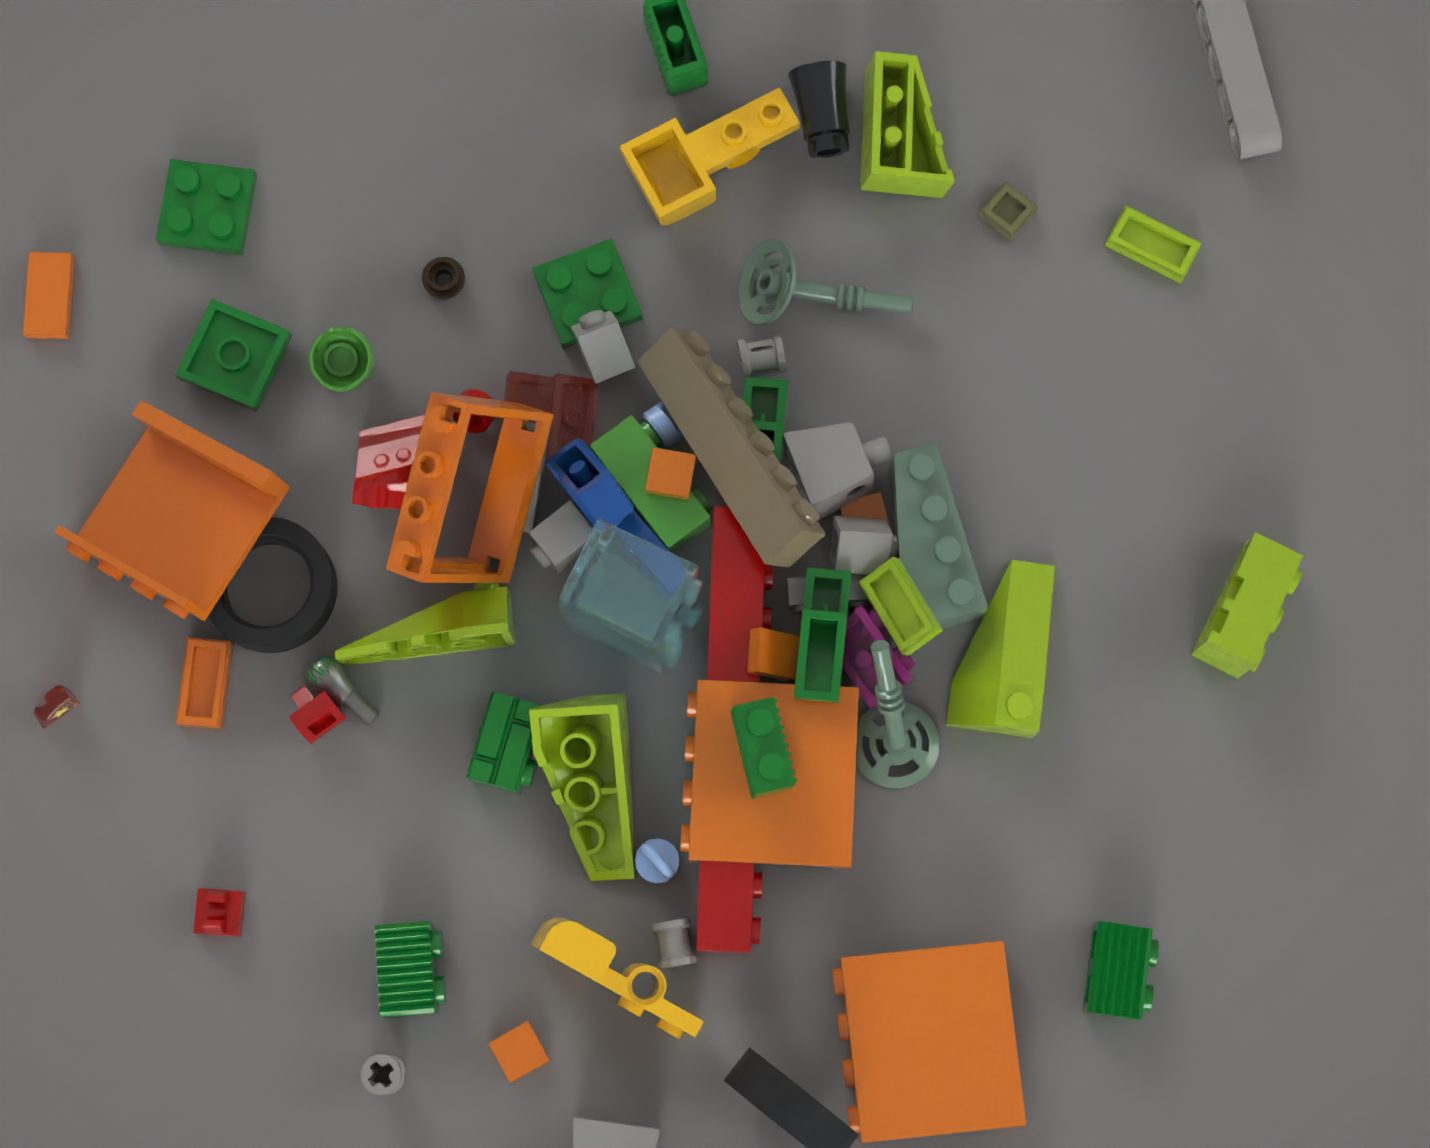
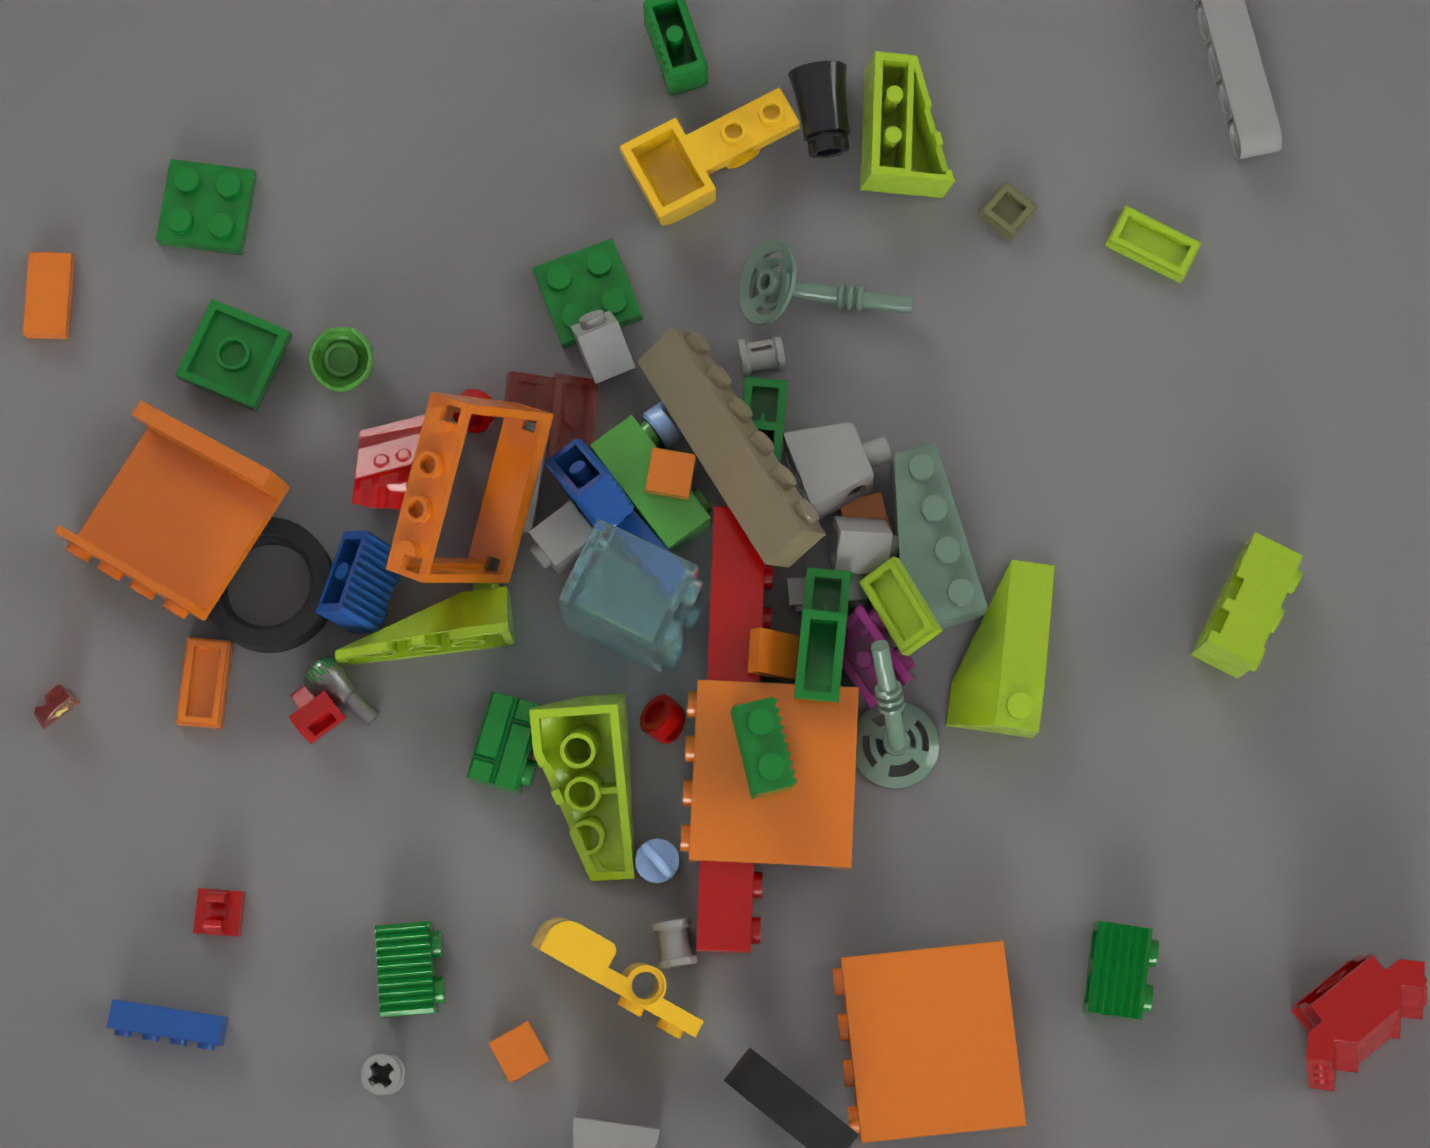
dark brown plate [422,257,465,300] -> none
none -> blue piece [107,999,229,1050]
none -> blue brick [316,530,401,633]
none -> red tile [640,694,685,744]
none -> red slope [1290,953,1427,1092]

